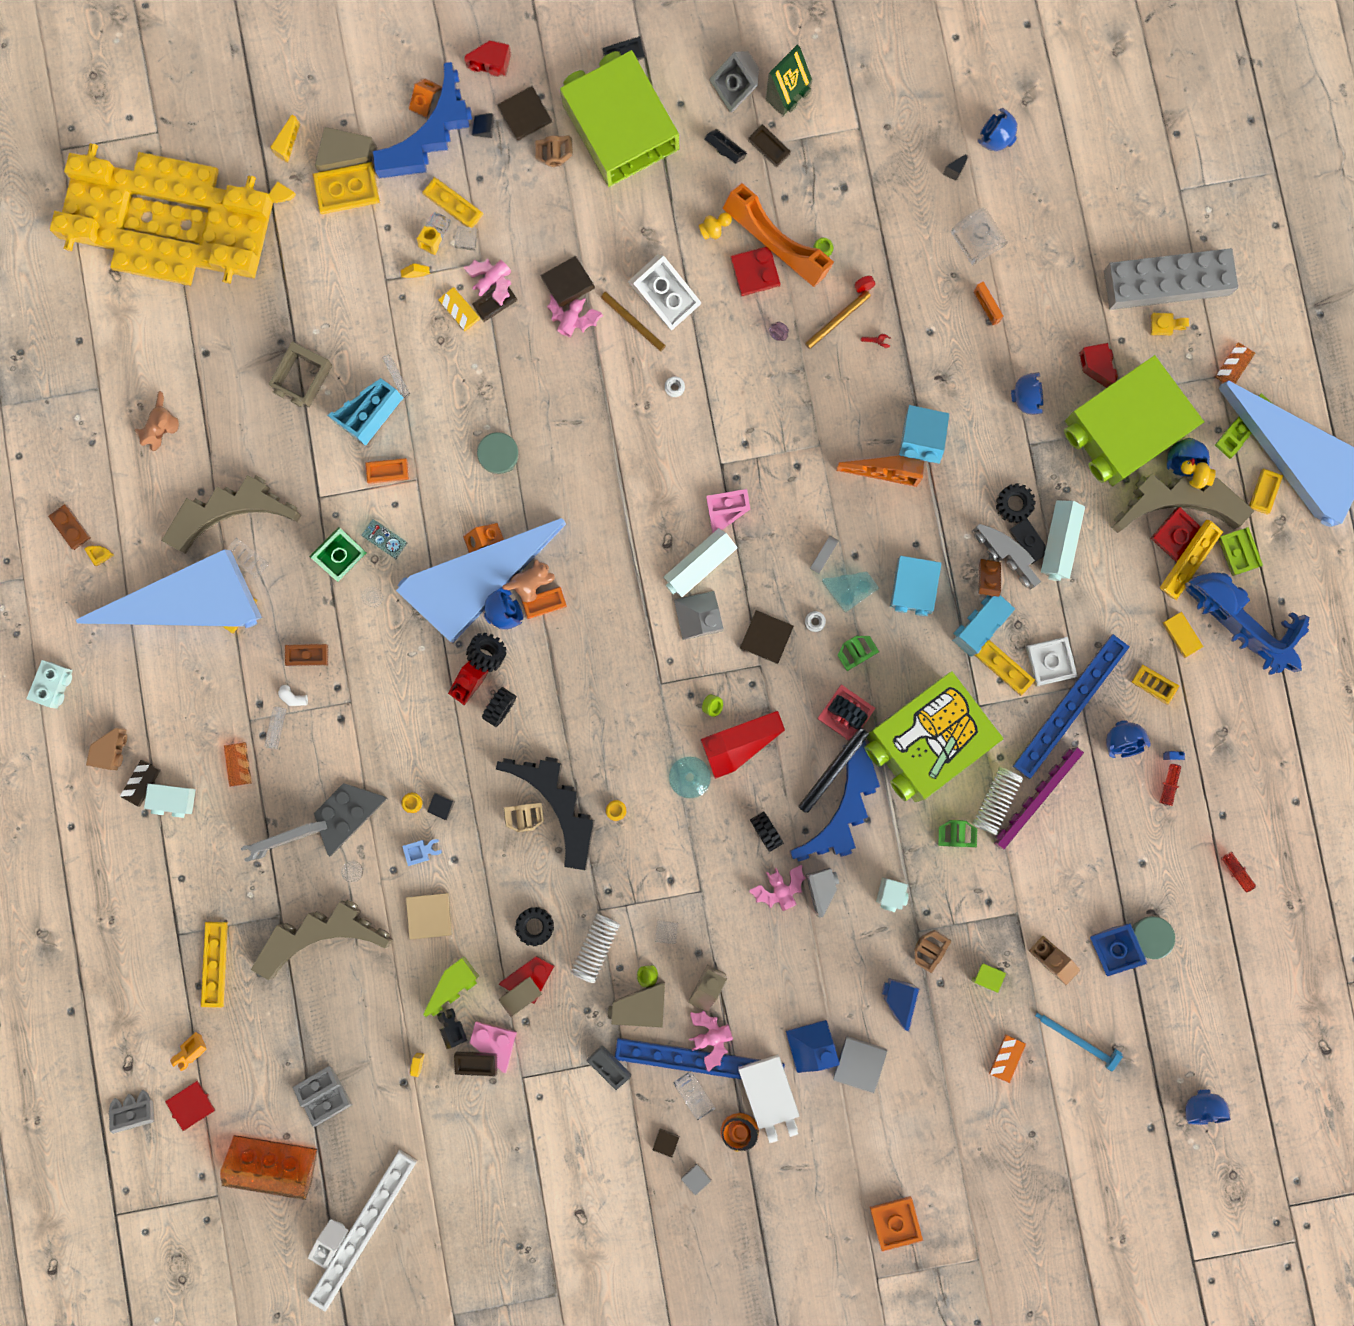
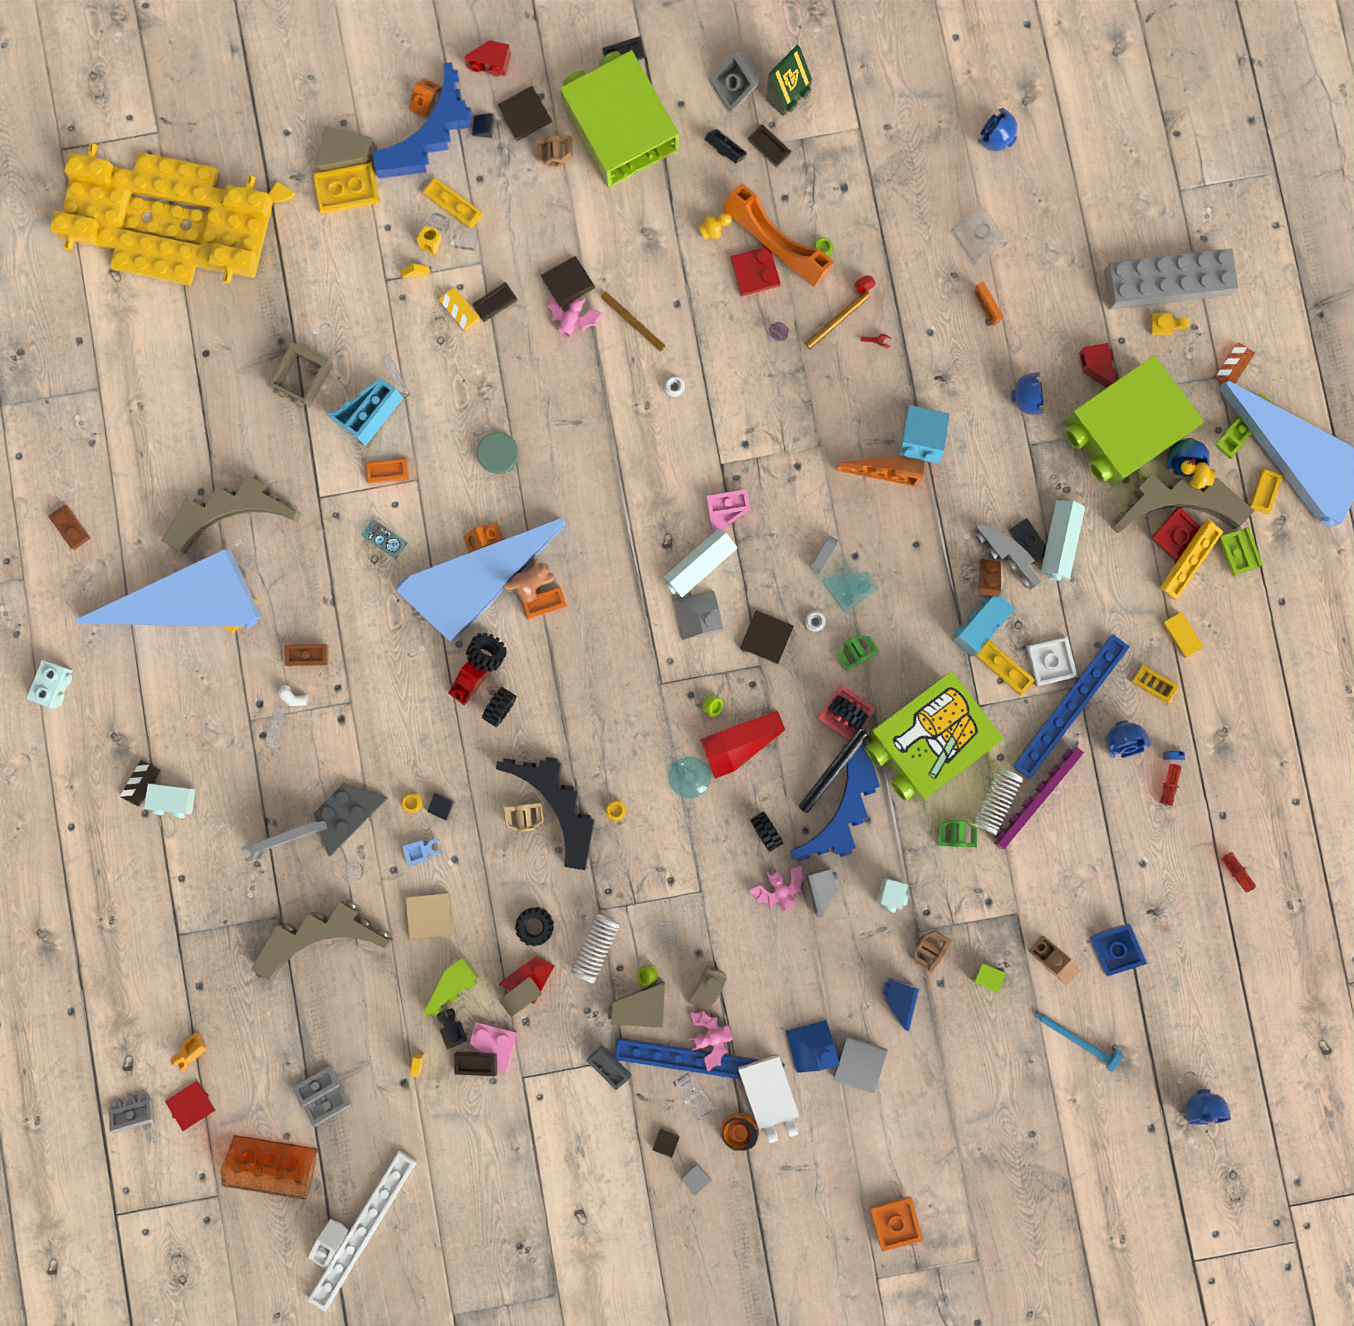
yellow tile [84,546,114,566] -> none
medium nougat slope [86,728,127,770] -> none
nougat animal [134,391,179,451] -> none
yellow tile [201,921,228,1008] -> none
clear orange tile [224,742,252,787] -> none
yellow slope [270,114,300,163] -> none
green slope [309,527,366,582] -> none
bright pink animal [464,259,511,306] -> none
blue cylinder [484,587,523,630] -> none
white slope [628,254,701,330] -> none
medium azure brick [890,556,941,616] -> none
black slope [943,154,968,181] -> none
orange tile [989,1034,1026,1083] -> none
black tyre [996,483,1036,523] -> none
sand green tile [1132,916,1175,959] -> none
blue piece [1185,572,1309,675] -> none

